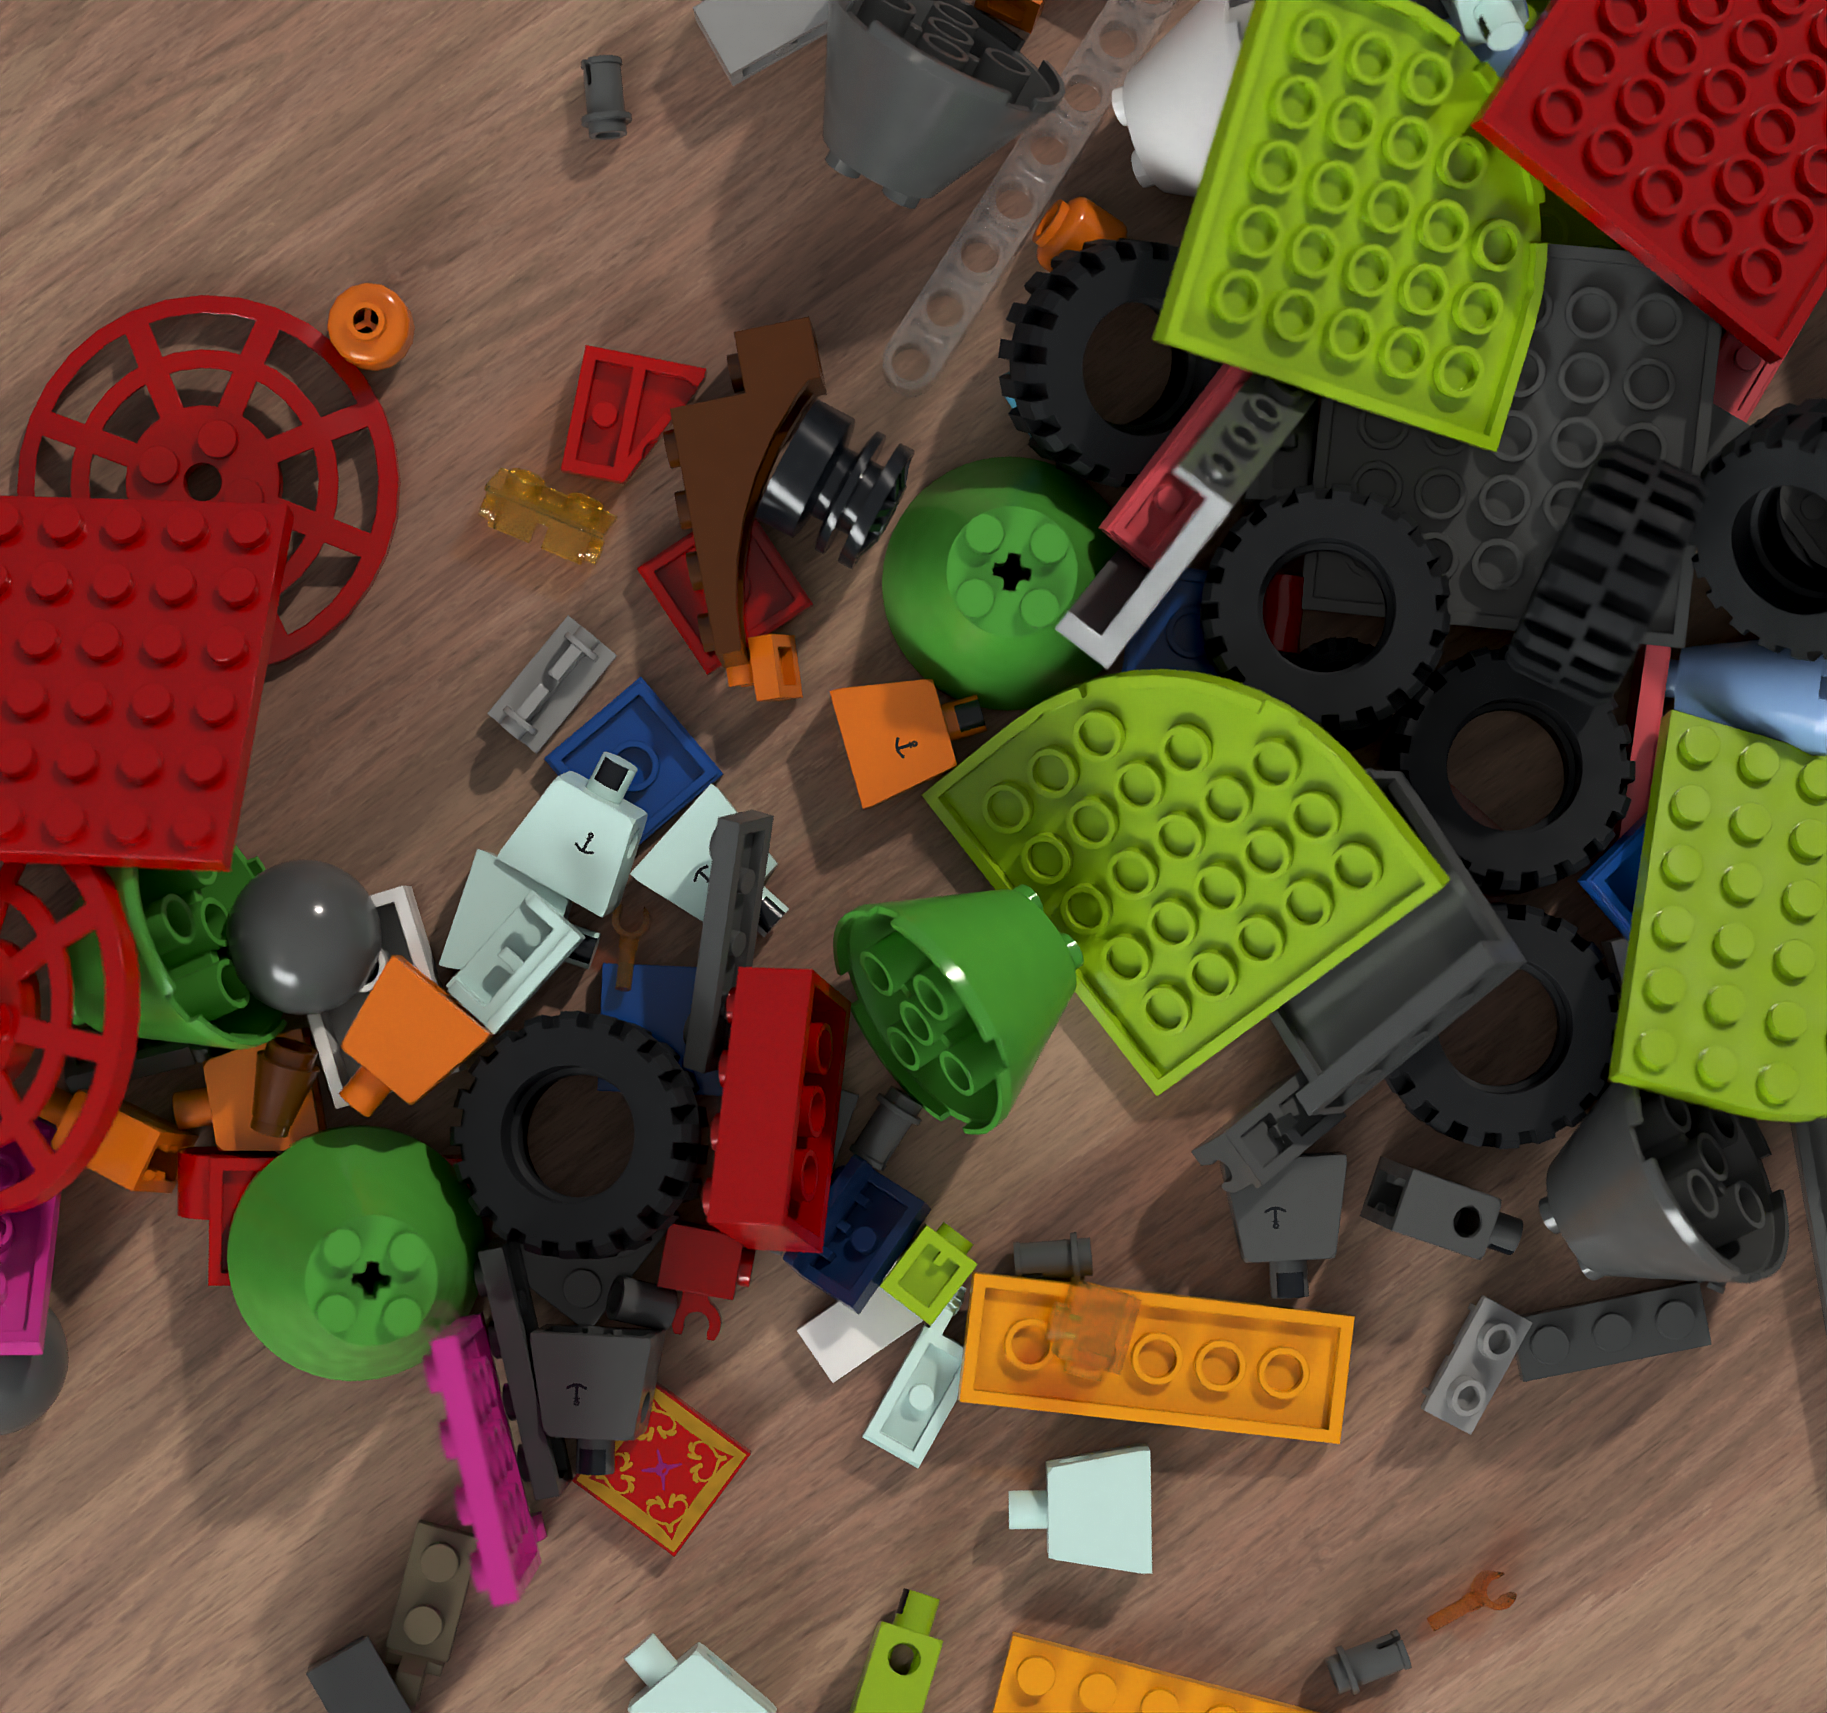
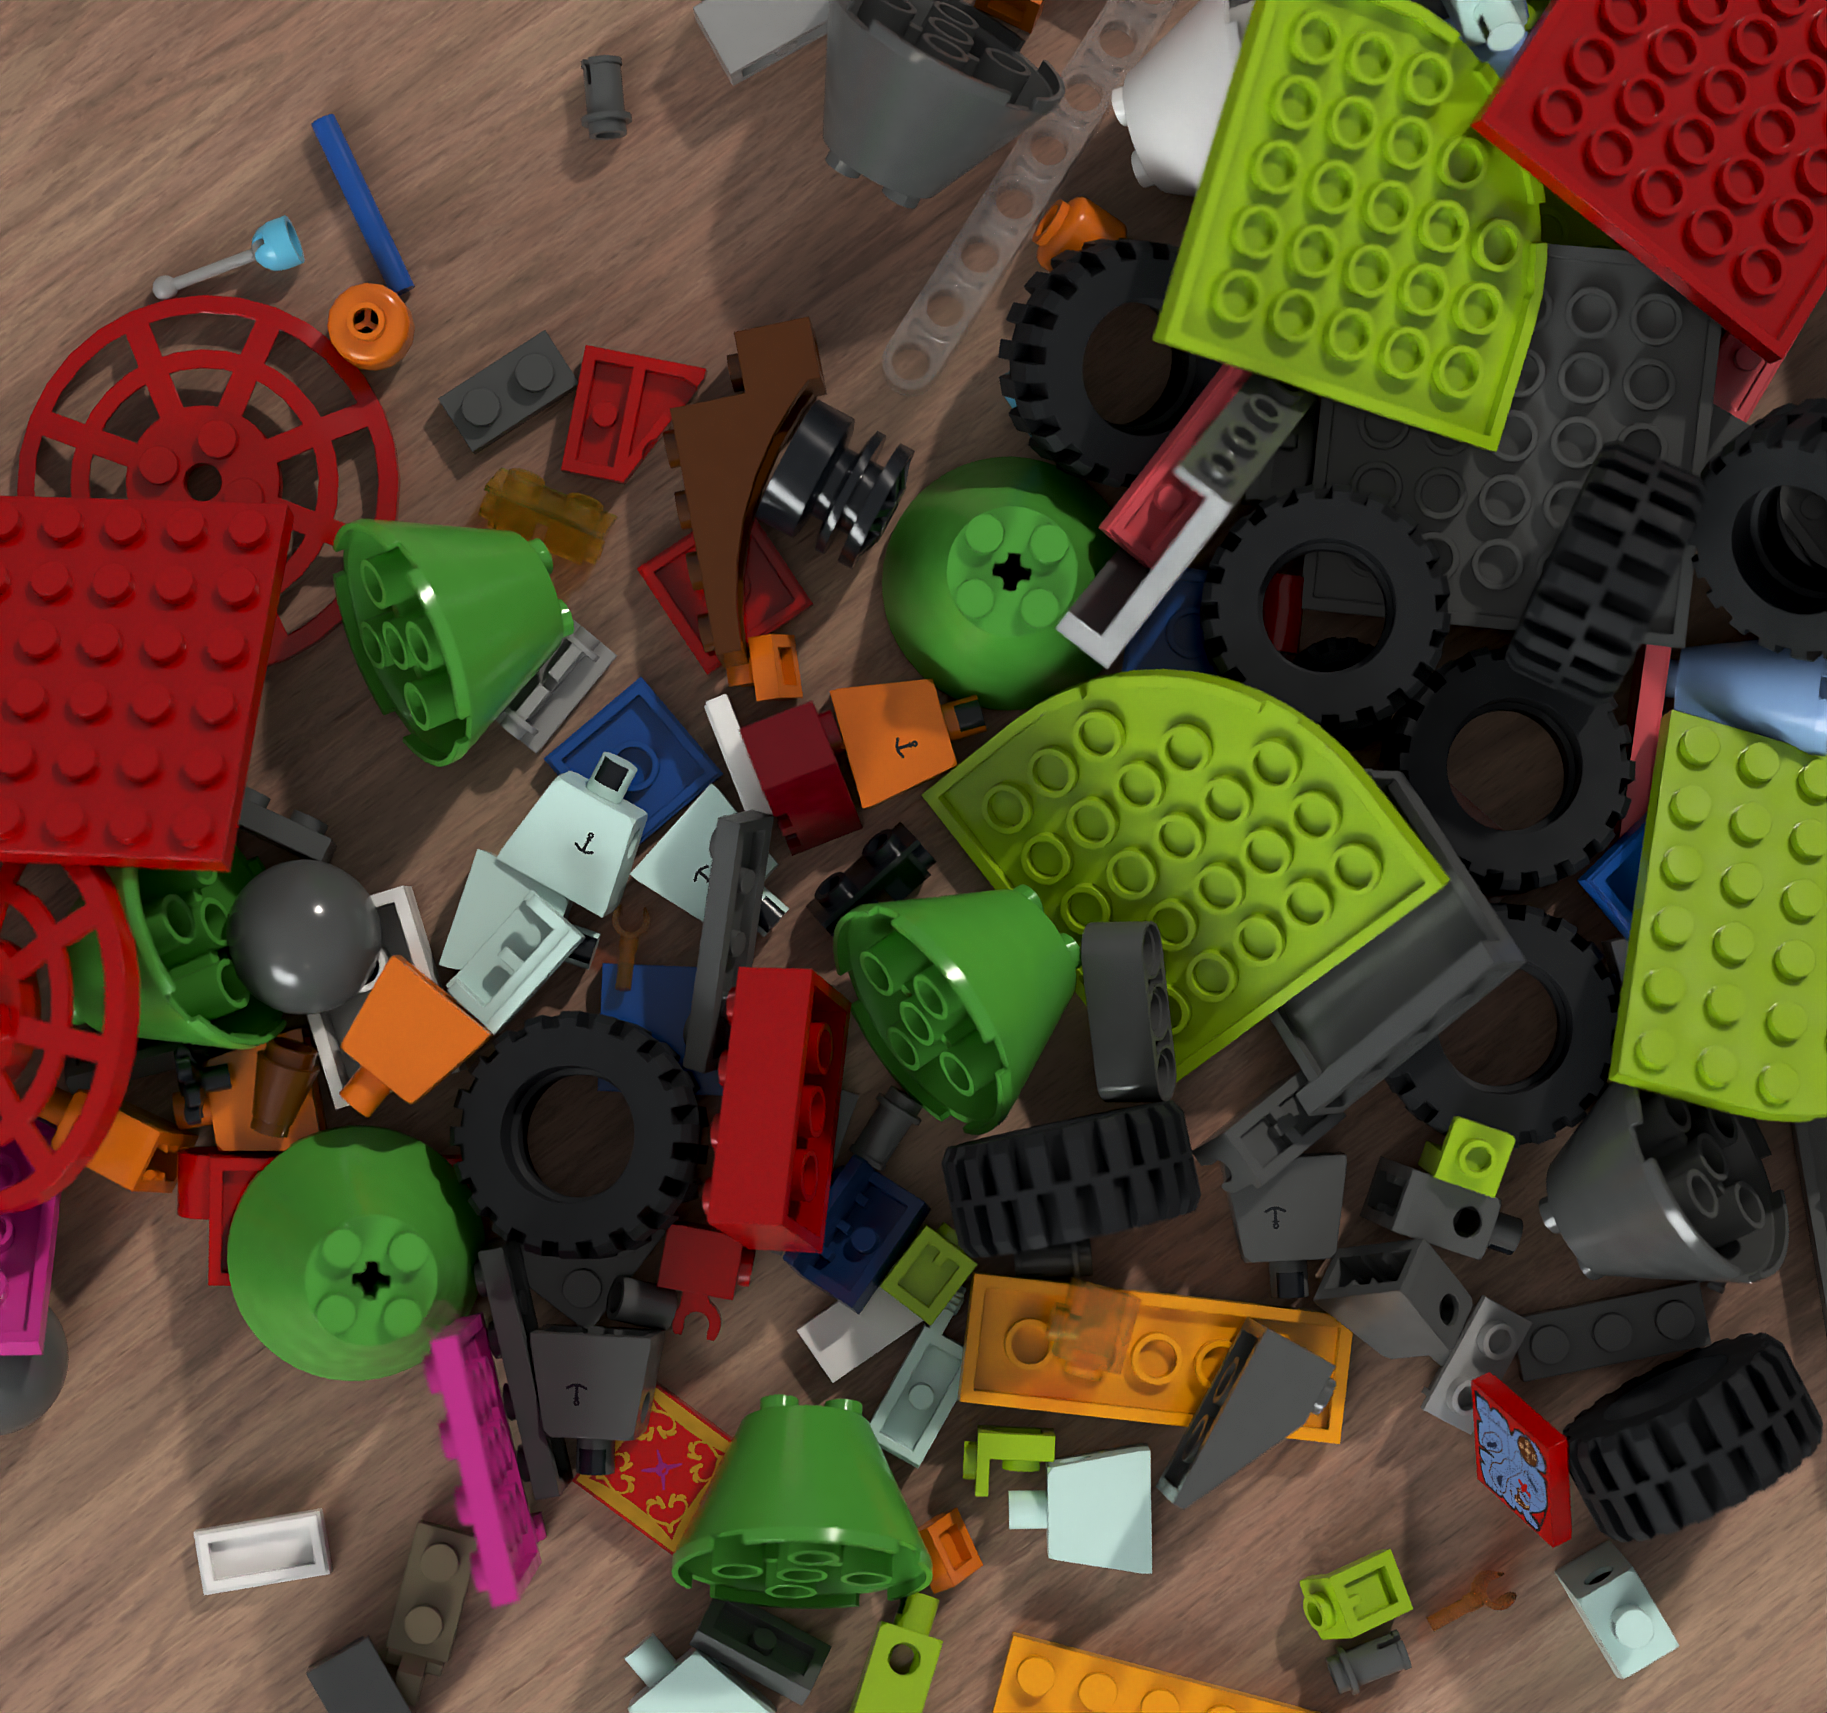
none -> hinge [152,215,305,300]
none -> black plant [173,1043,232,1126]
none -> white tile [193,1508,333,1595]
none -> dark grey plate [238,786,337,864]
none -> blue bar [311,114,415,296]
none -> bright green cone [333,518,574,767]
none -> dark grey plate [438,330,578,454]
none -> bright green cone [671,1394,933,1609]
none -> dark grey plate [689,1598,832,1706]
none -> white tile [704,694,773,815]
none -> dark red wedge [738,700,863,856]
none -> black hinge [806,822,936,937]
none -> orange tile [918,1507,983,1594]
none -> black tyre [941,1100,1201,1258]
none -> lime bracket [963,1425,1056,1497]
none -> dark grey beam [1081,921,1176,1103]
none -> dark grey slope [1156,1317,1336,1510]
none -> lime bracket [1299,1549,1413,1640]
none -> dark grey torso [1313,1238,1472,1368]
none -> lime bracket [1418,1116,1515,1198]
none -> tile [1471,1372,1572,1548]
none -> light aqua torso [1554,1539,1679,1679]
none -> black tyre [1562,1332,1823,1542]

